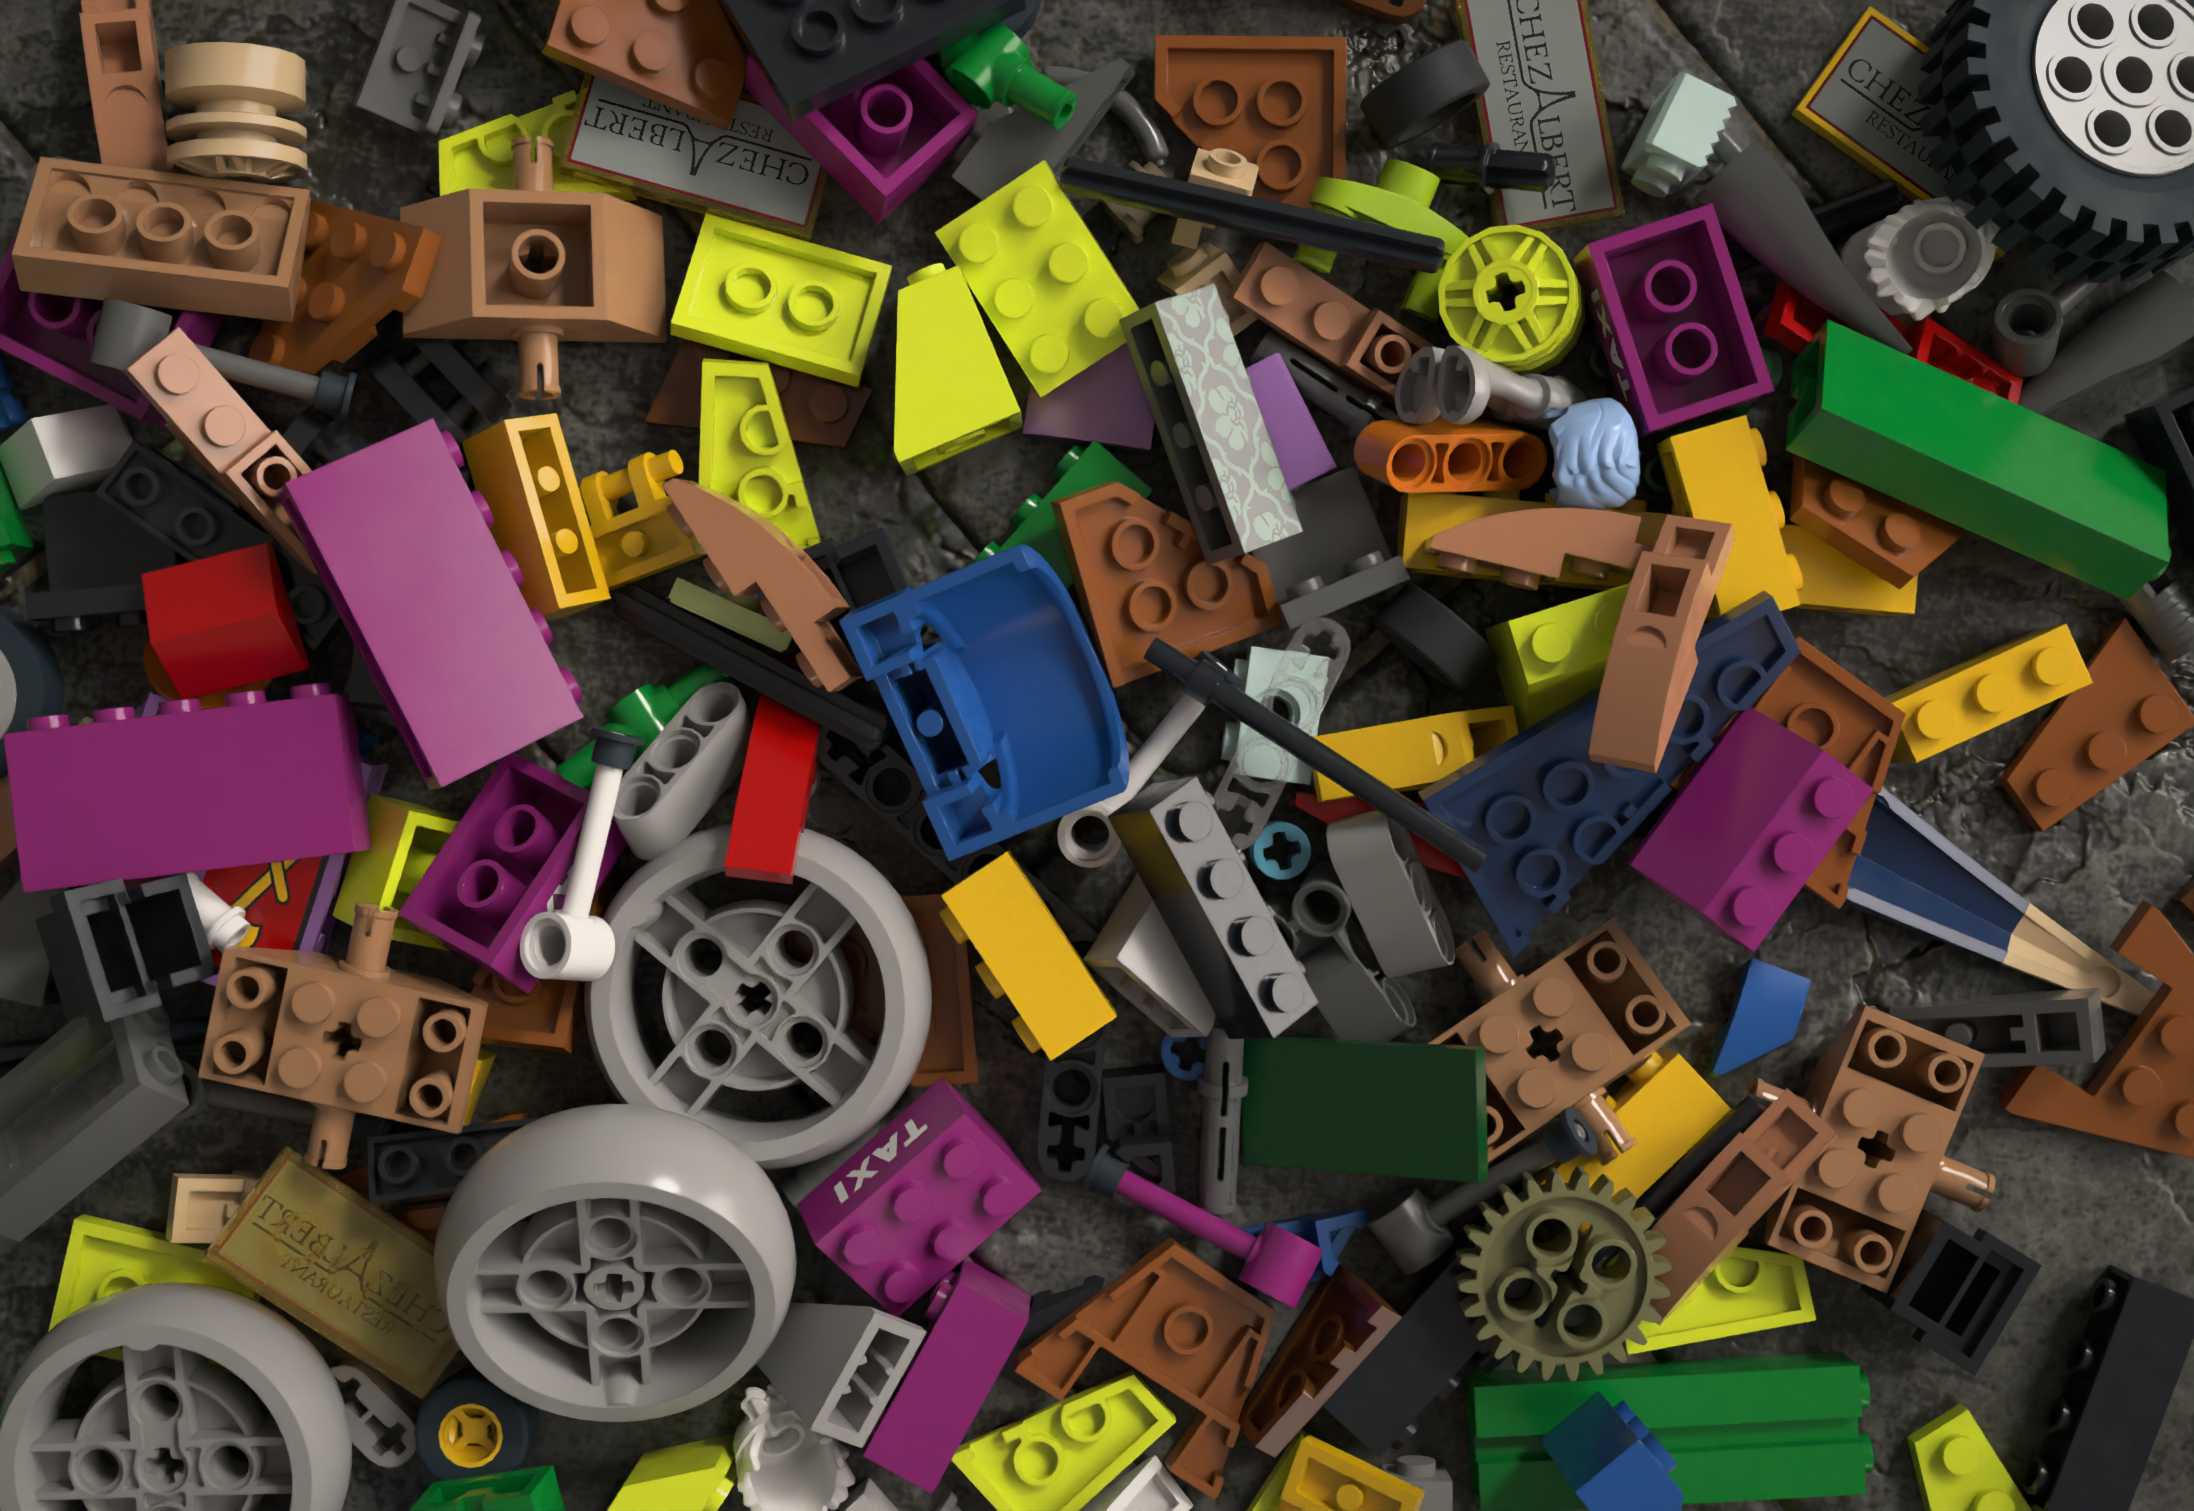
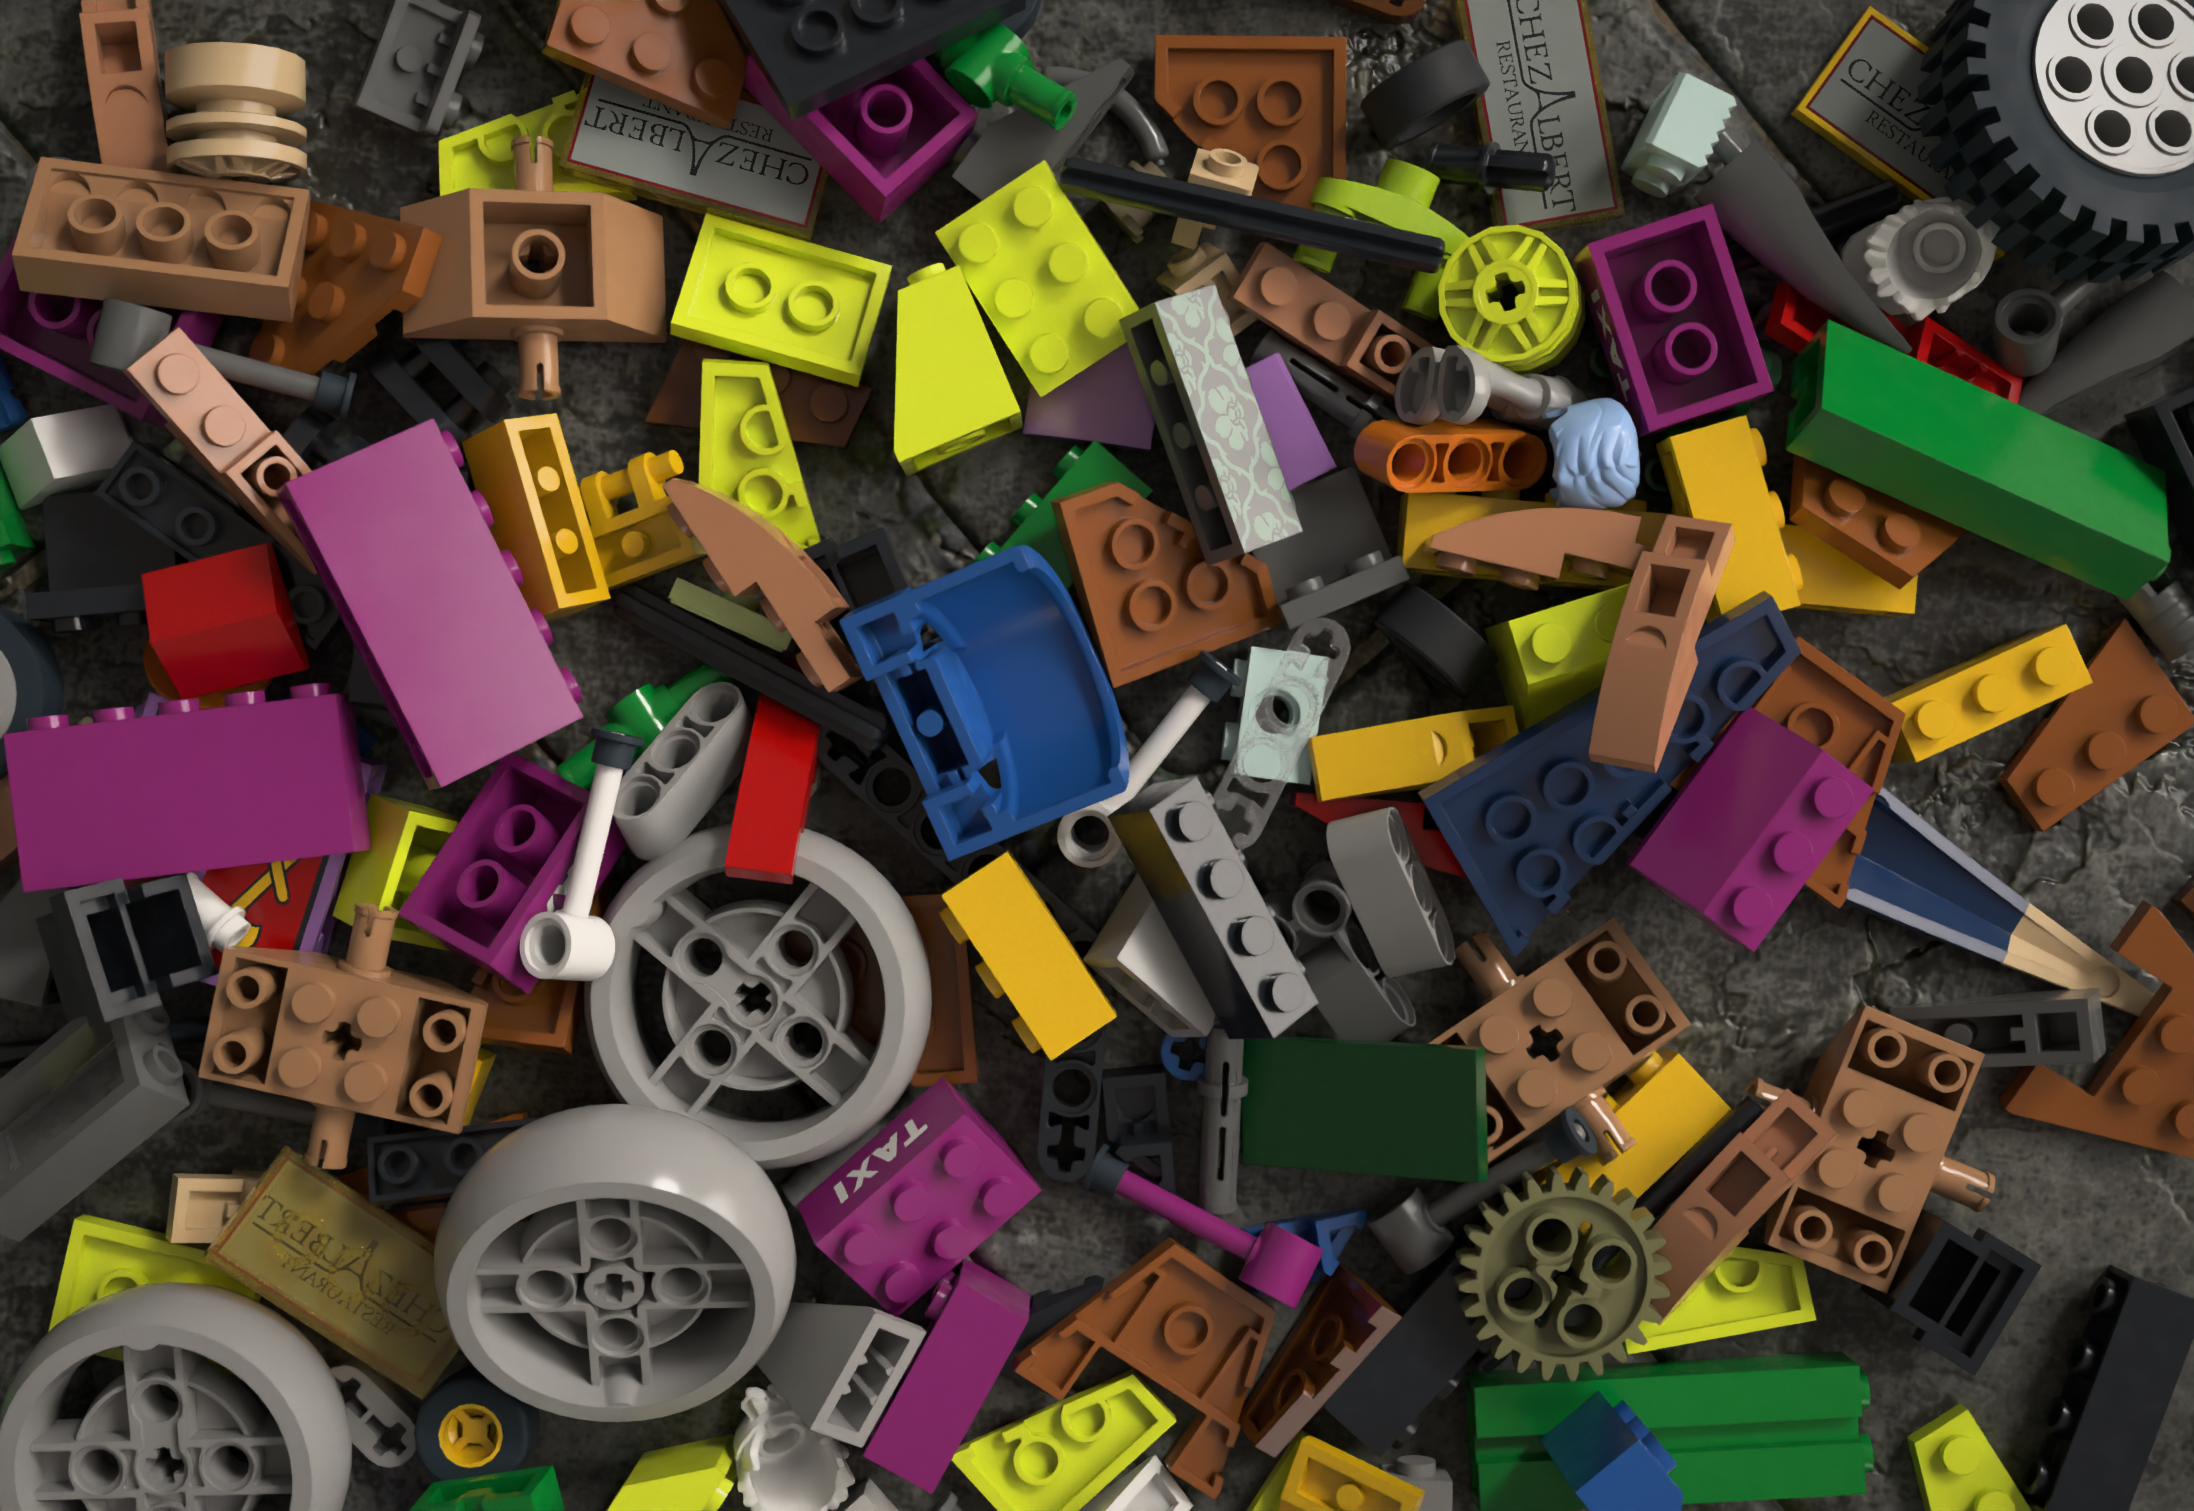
black bar [1144,637,1490,874] -> none
medium azure bush [1249,821,1311,879] -> none
blue slope [1706,958,1811,1080] -> none

